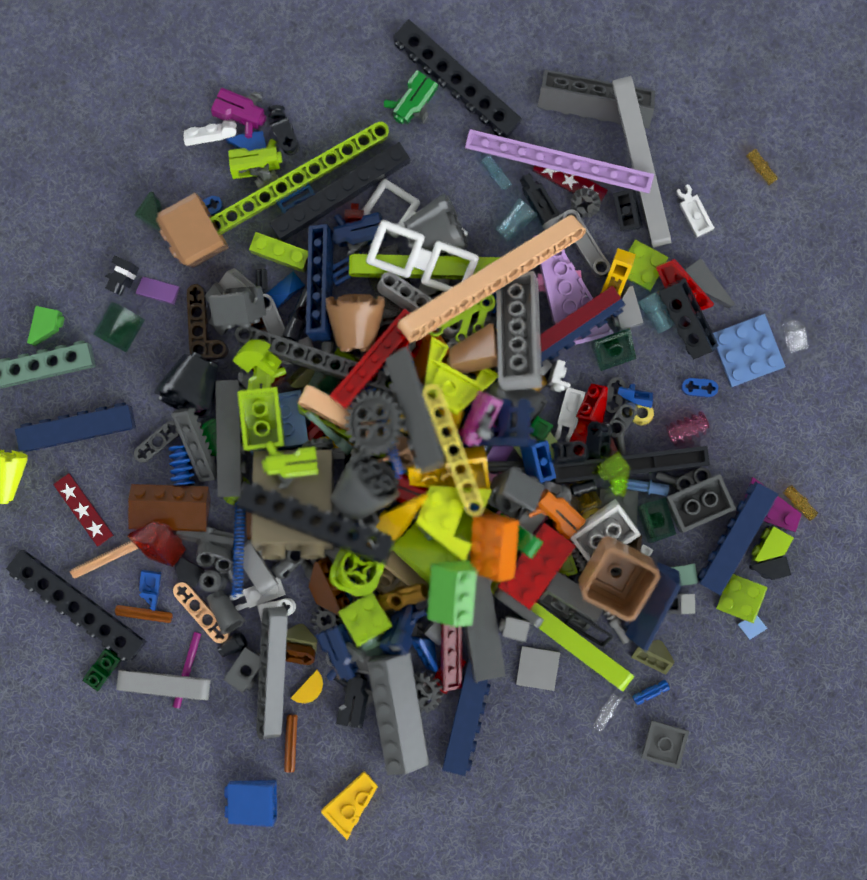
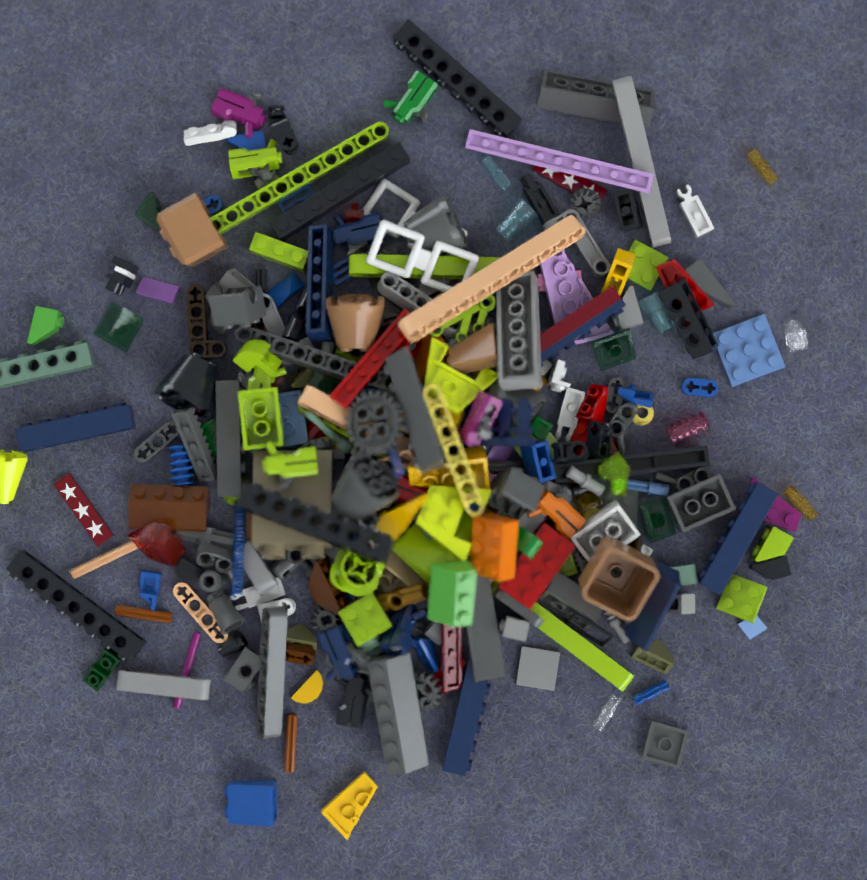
none -> light grey pin [566,466,605,496]

